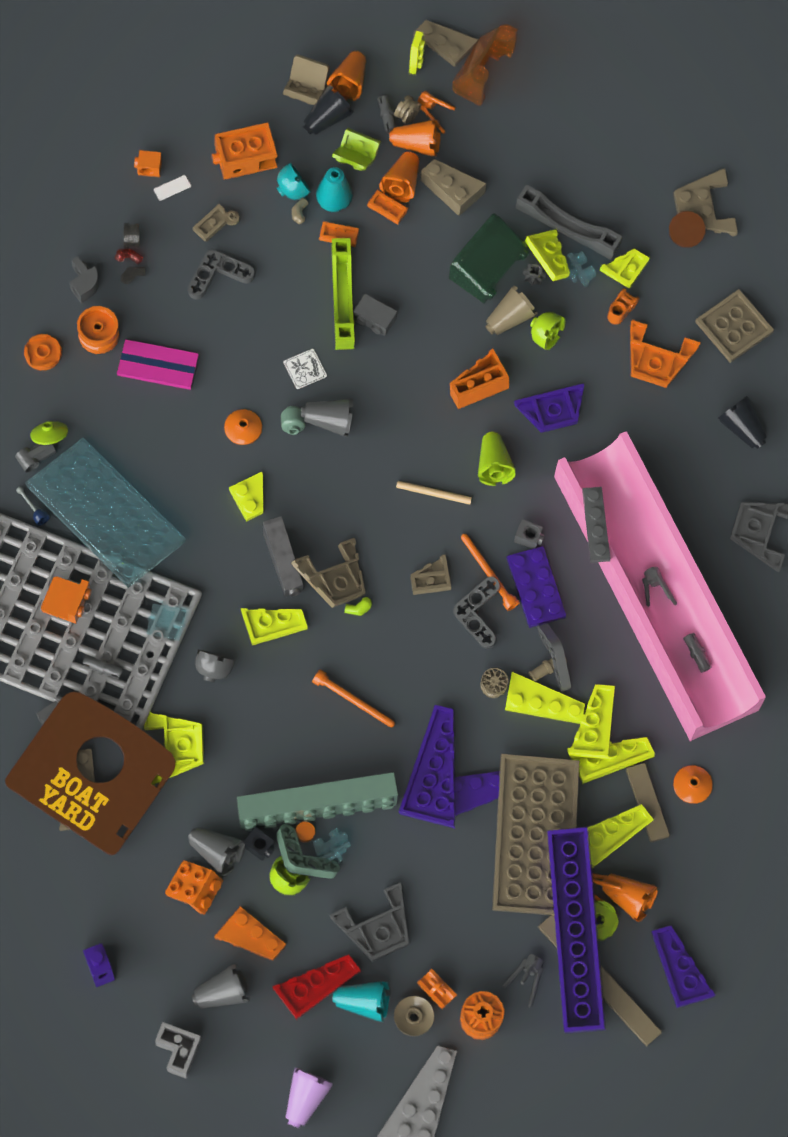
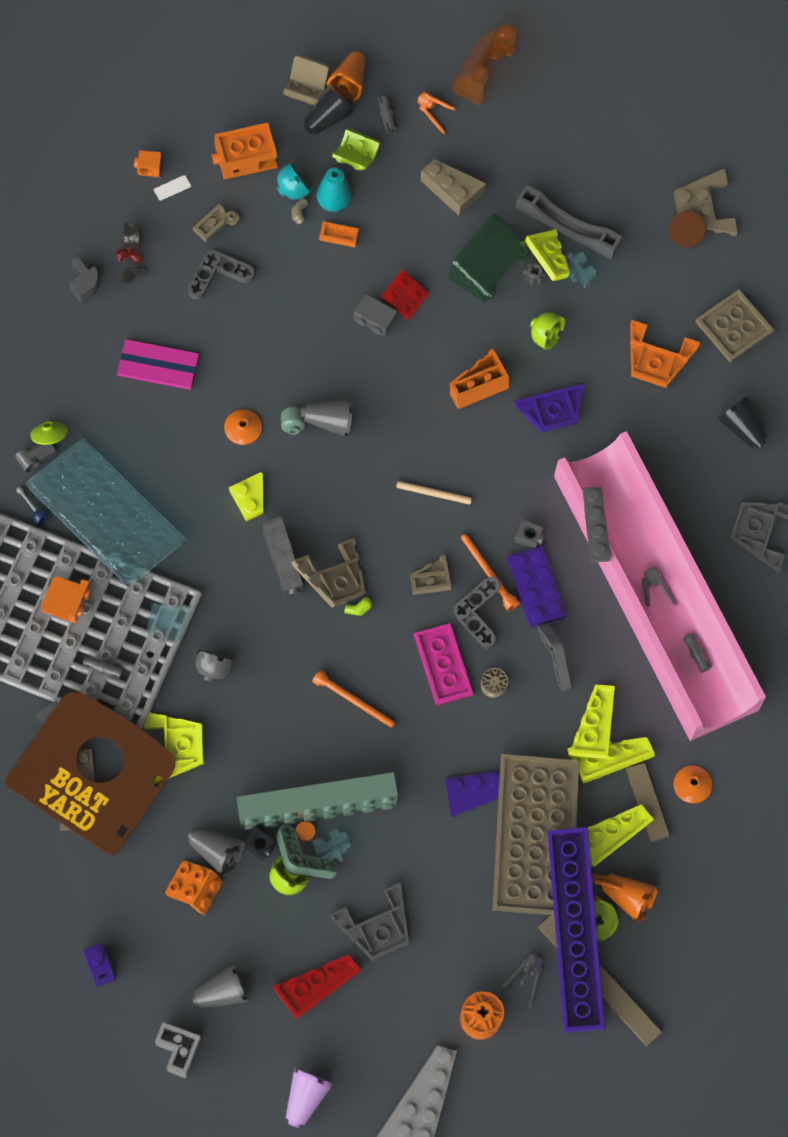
orange tile [24,334,62,370] -> none
orange wheel [77,306,119,354] -> none
orange wing [214,906,286,960] -> none
neon yellow wing [241,608,308,646] -> none
white sticker [283,349,327,389] -> none
lime arch [332,238,355,350] -> none
teal cone [333,981,390,1022] -> none
orange plate [367,190,408,225] -> none
orange cone [379,152,419,203] -> none
orange cone [389,120,441,157] -> none
dark tan wheel [394,95,421,124] -> none
dark tan dish [394,996,434,1036] -> none
dark purple wing [399,705,455,828] -> none
neon yellow wing [409,31,426,75] -> none
dark tan wing [414,20,478,67] -> none
orange hips [417,969,457,1009] -> none
lime cone [478,432,516,486] -> none
dark tan cone [485,285,538,335] -> none
neon yellow wing [505,672,585,724] -> none
dark tan pin [528,657,567,682] -> none
neon yellow wing [600,249,650,289] -> none
orange piece [607,288,640,325] -> none
dark purple wing [651,926,716,1008] -> none
none -> red hinge [381,269,429,321]
none -> dark pink tile [414,623,474,706]

